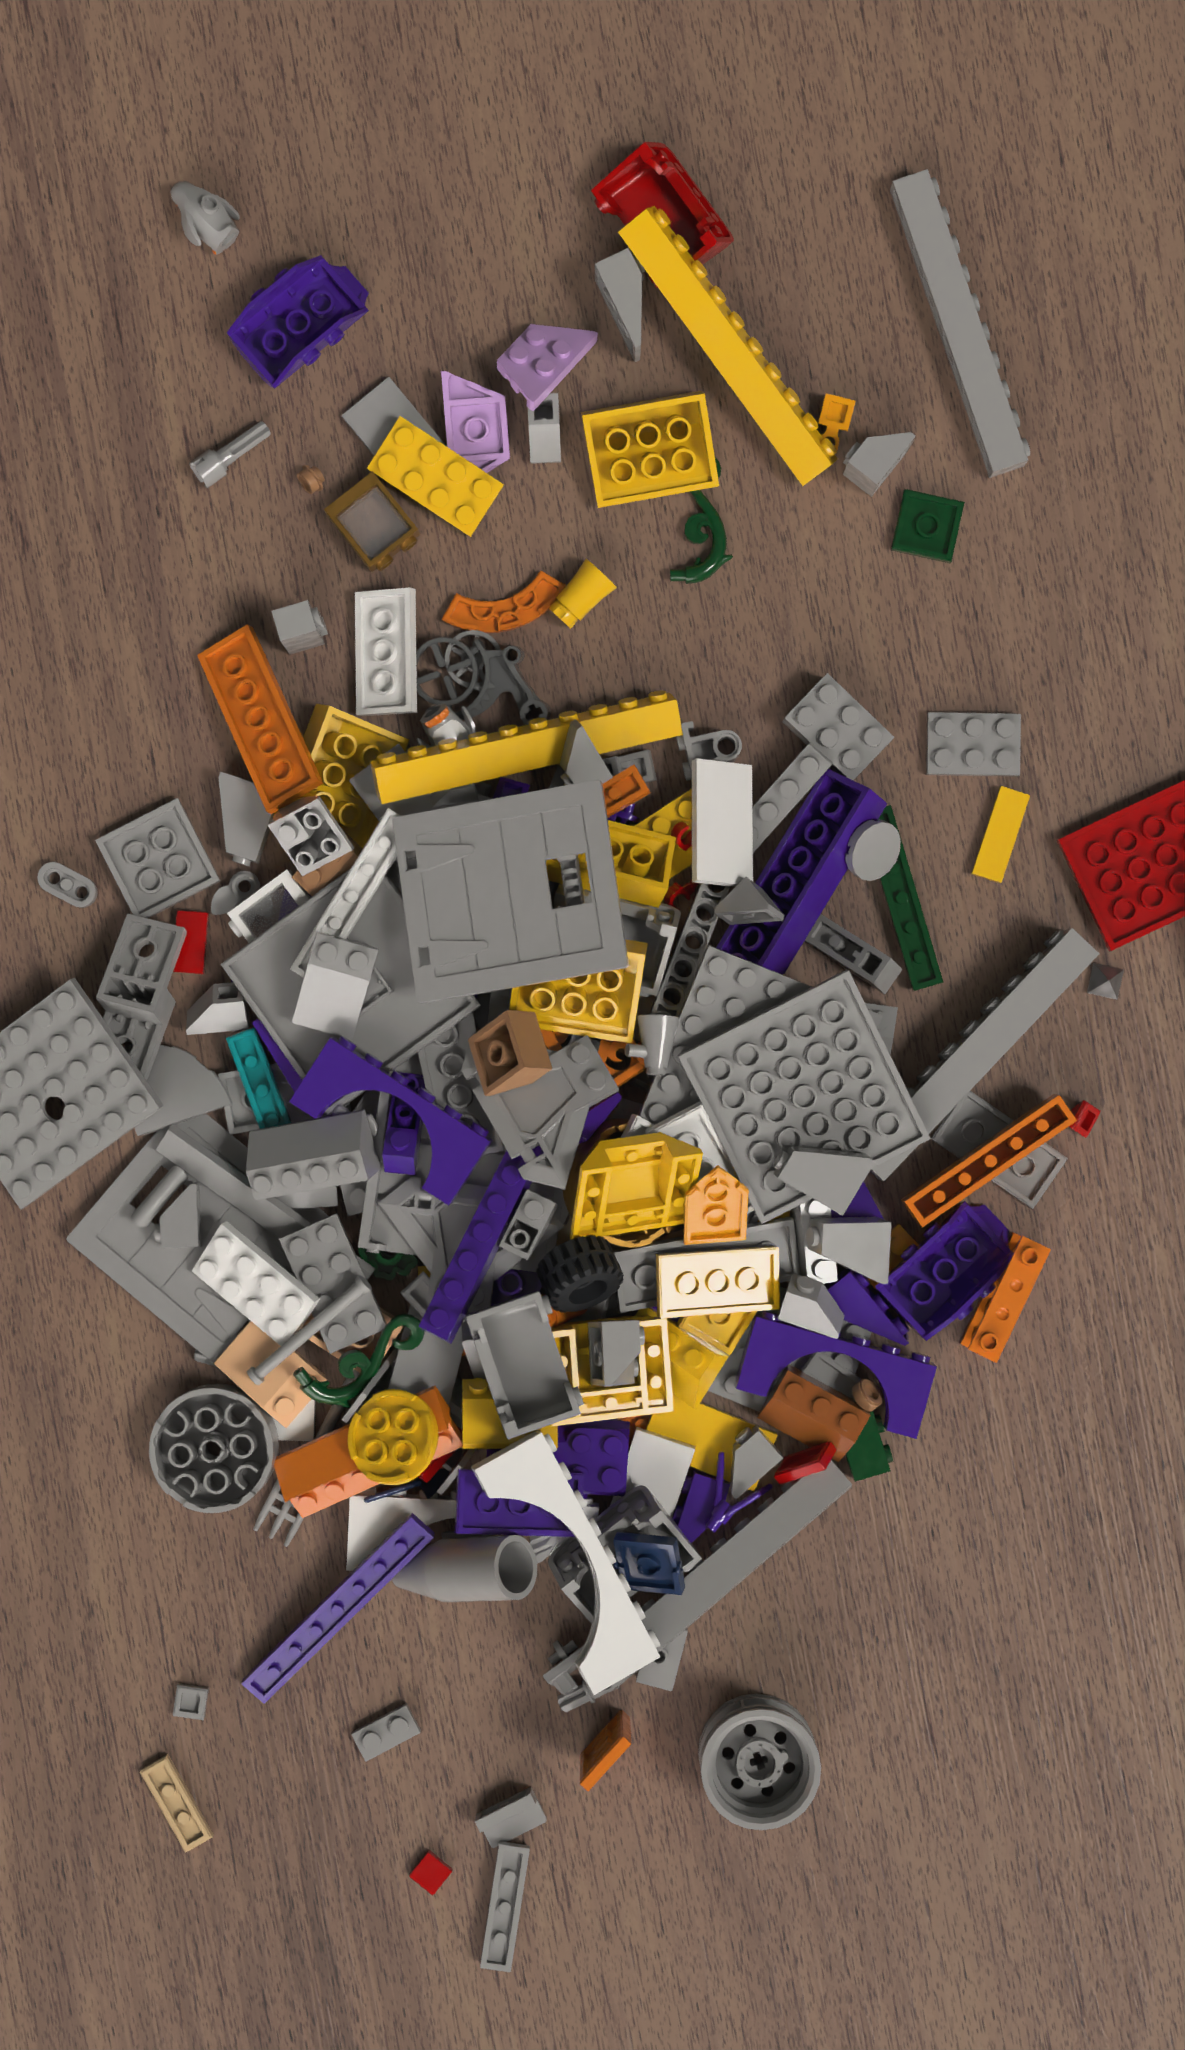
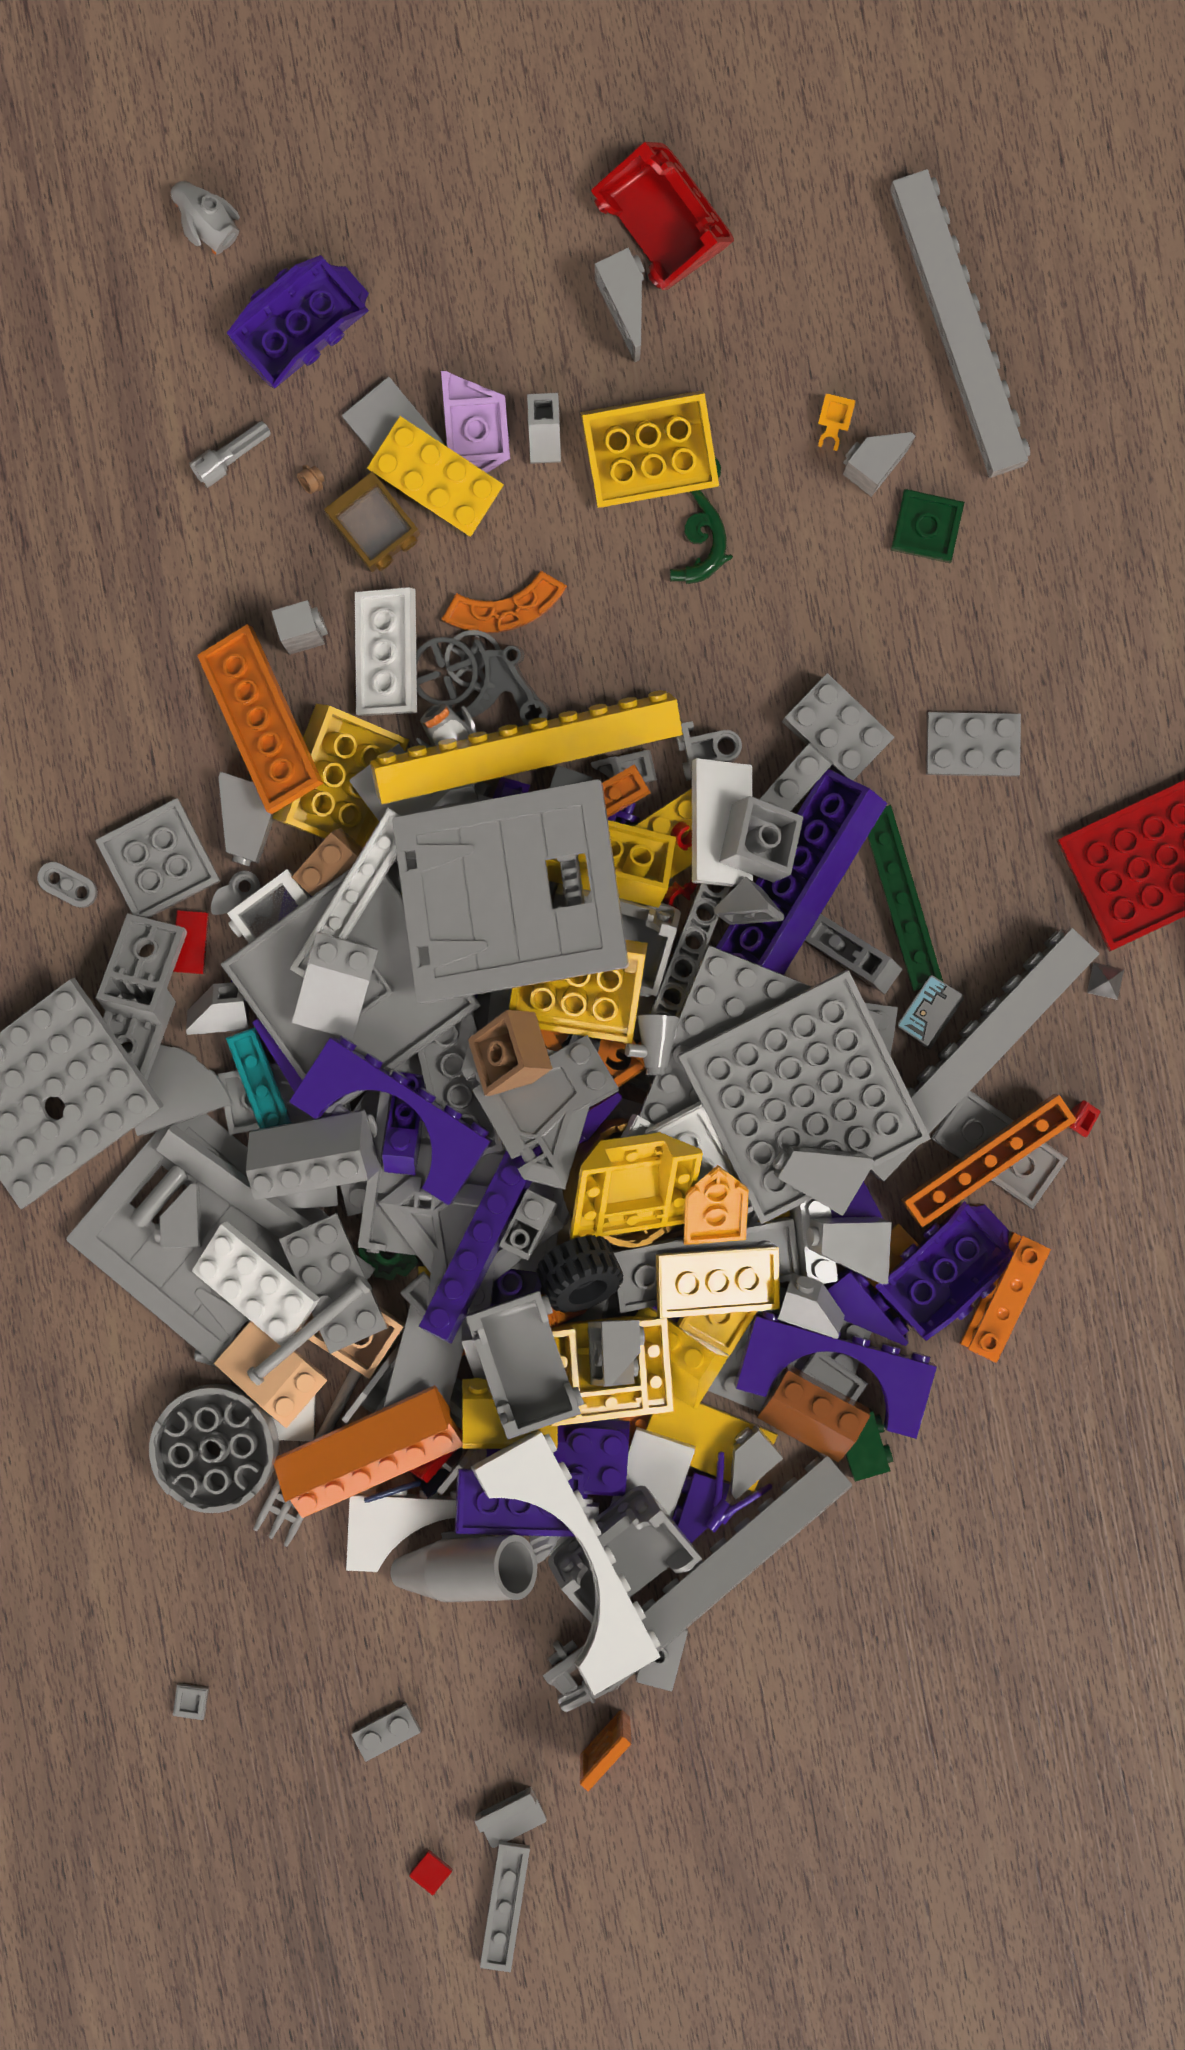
tan tile [140,1754,214,1853] -> none
dark purple plate [241,1513,435,1704] -> none
light grey slope [268,796,354,876] -> none
dark green plant [293,1313,425,1408] -> none
yellow tile [347,1389,438,1485] -> none
lavender wing [497,324,598,411] -> none
yellow plant [549,558,617,629] -> none
light grey slope [560,719,613,785] -> none
dark blue plate [613,1532,685,1595] -> none
yellow brick [618,206,838,486] -> none
light grey wheel [698,1693,821,1830] -> none
red tile [774,1442,837,1484] -> none
light grey tile [845,819,901,881] -> none
medium nougat tile [852,1379,883,1411] -> none
yellow tile [971,786,1030,884] -> none
none -> light grey brick [719,796,803,882]
none -> panel [898,976,964,1050]

